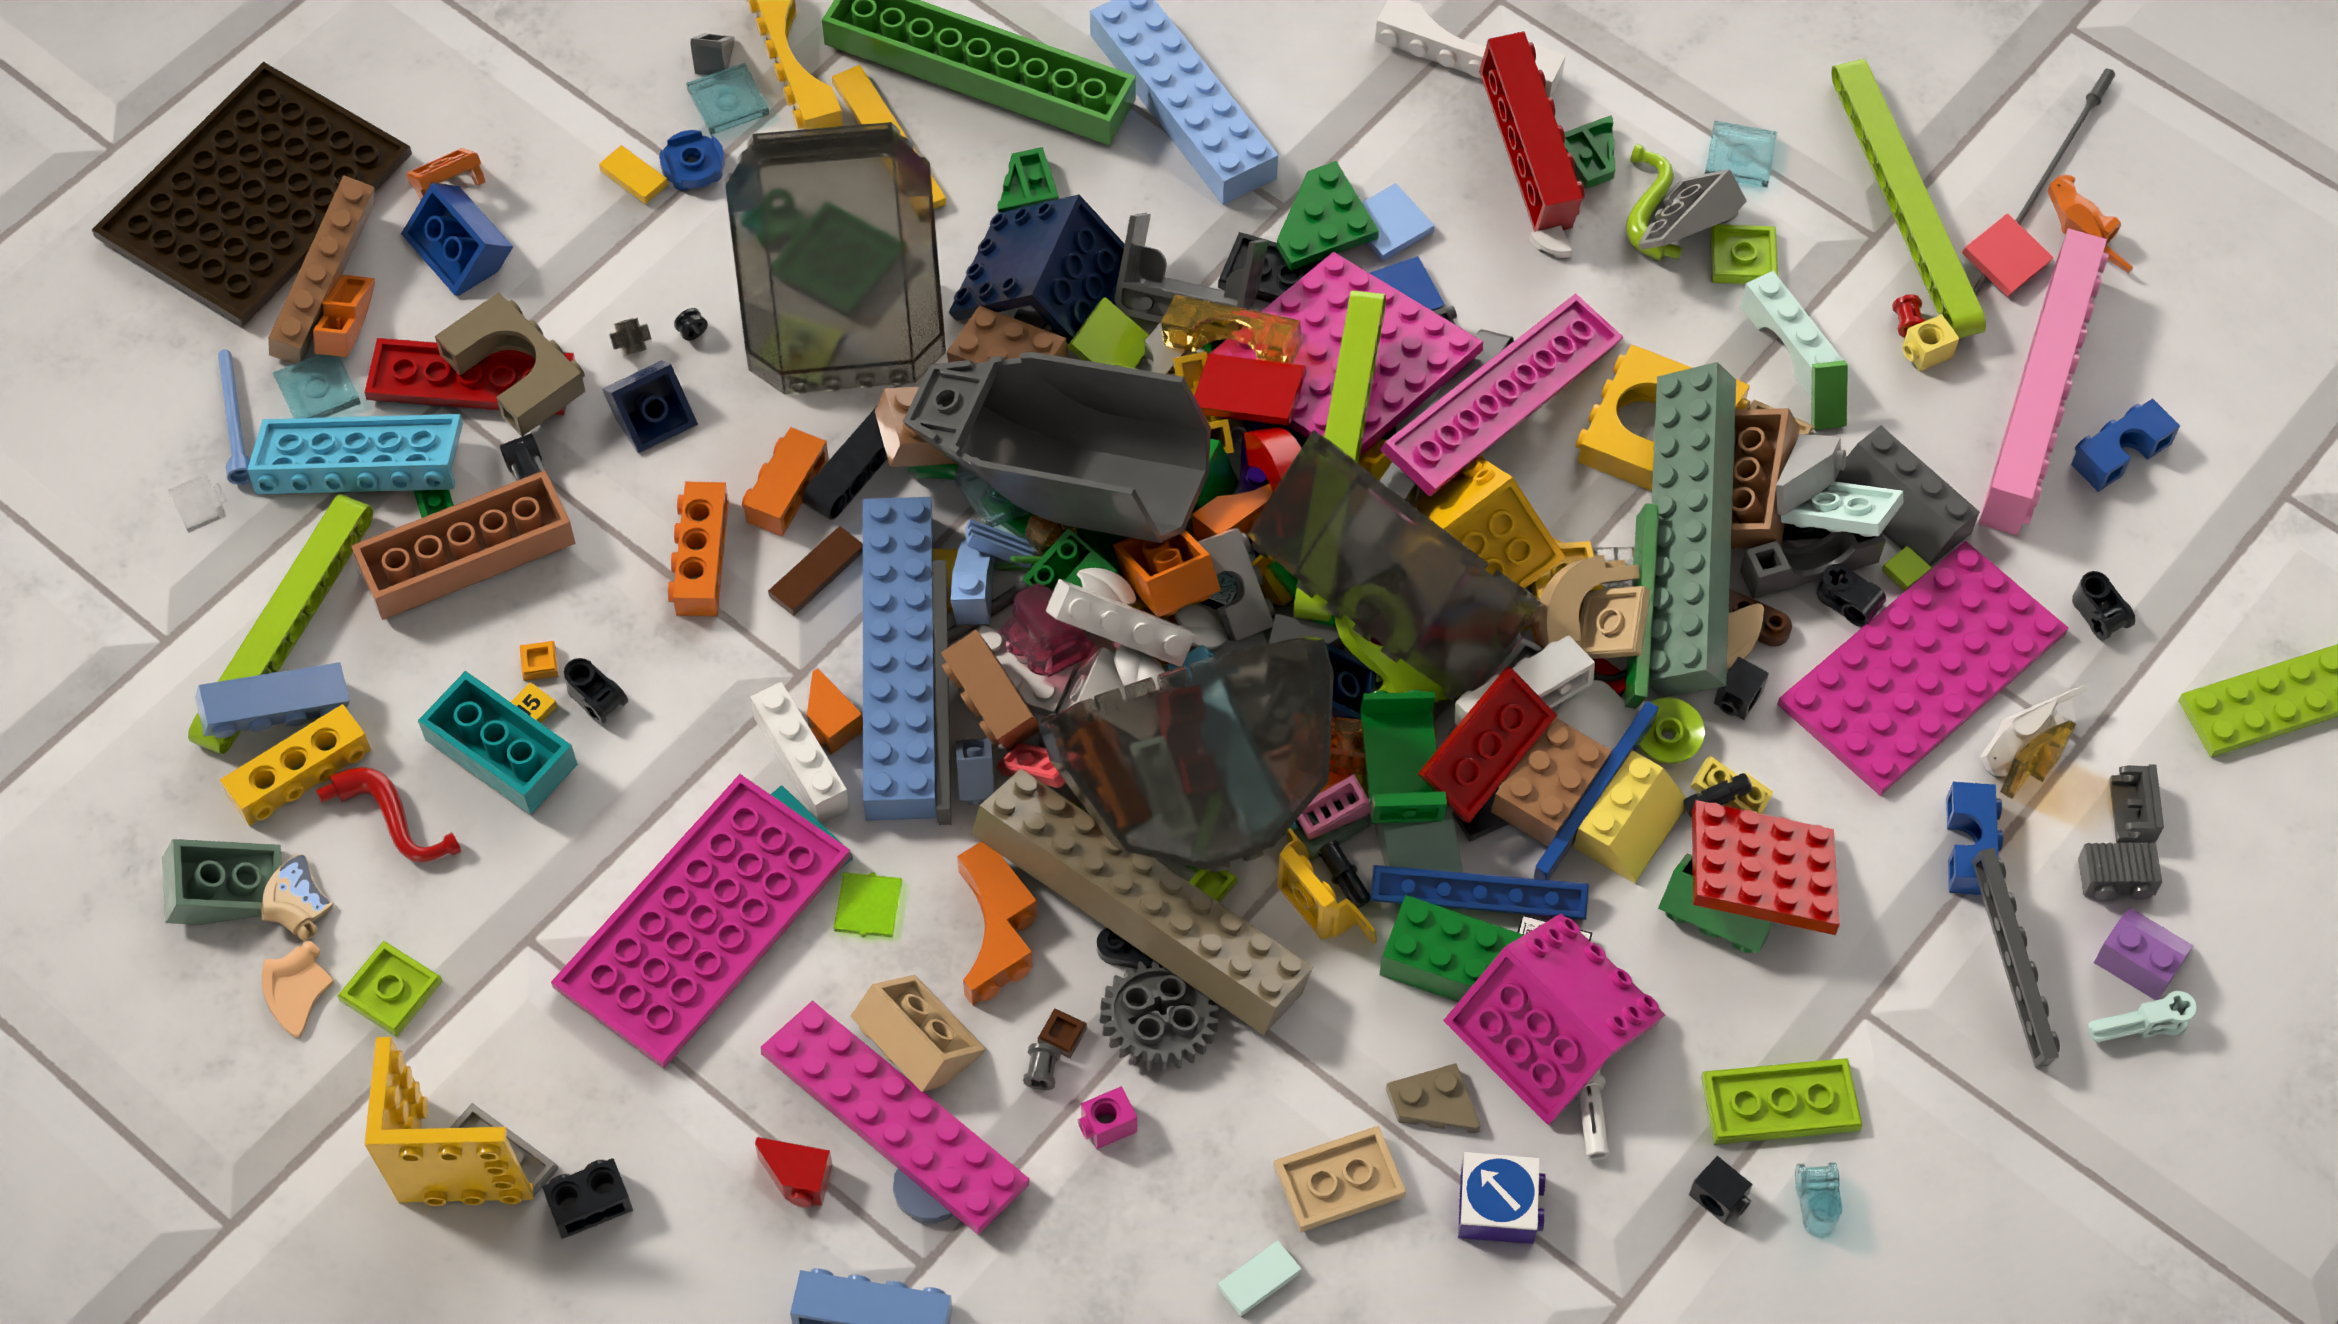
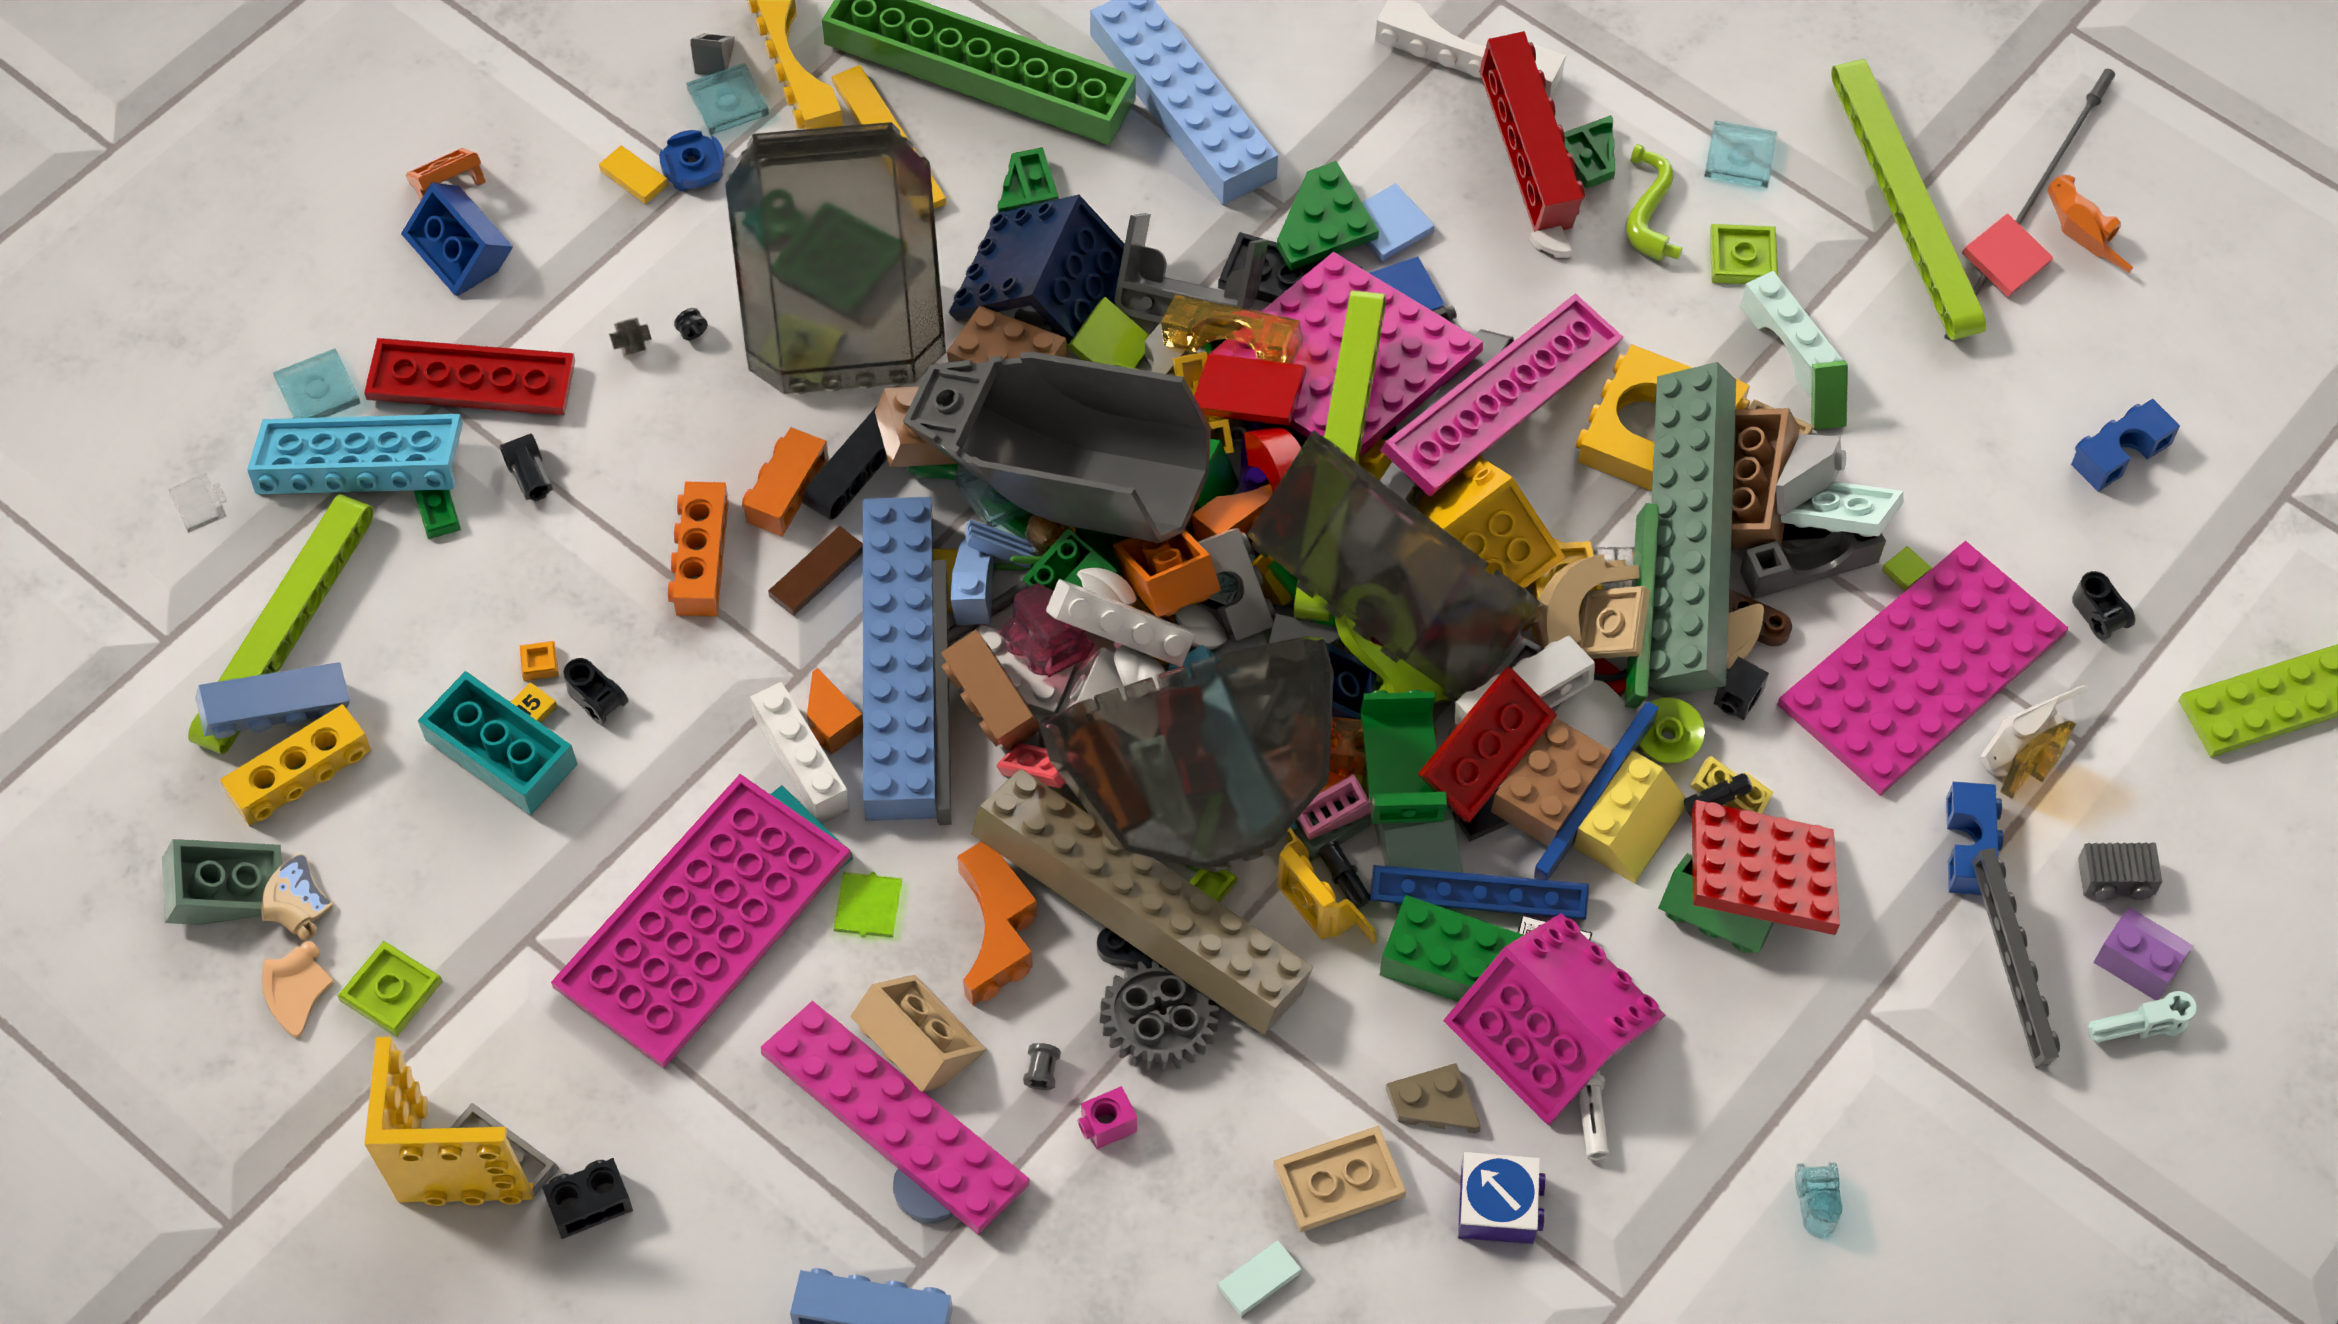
dark brown plate [92,61,412,327] -> none
medium blue piece [218,349,251,485] -> none
medium nougat brick [268,175,375,366] -> none
orange slope [313,275,375,357] -> none
red animal [316,767,461,863] -> none
nougat brick [351,470,576,620] -> none
dark tan arch [435,292,586,437] -> none
dark blue slope [602,361,698,453] -> none
red slope [755,1137,833,1207] -> none
sand blue slope [956,738,995,805] -> none
reddish brown tile [1038,1008,1087,1058] -> none
light grey wedge [1638,169,1747,250] -> none
black brick [1689,1155,1753,1224] -> none
lime tile [1701,1058,1863,1145] -> none
black piece [1817,564,1886,627] -> none
dark grey slope [1835,425,1980,566] -> none
red bush [1892,294,1926,338] -> none
light yellow brick [1902,314,1959,372] -> none
bright pink brick [1978,228,2109,536] -> none
dark grey hinge [2109,764,2164,844] -> none

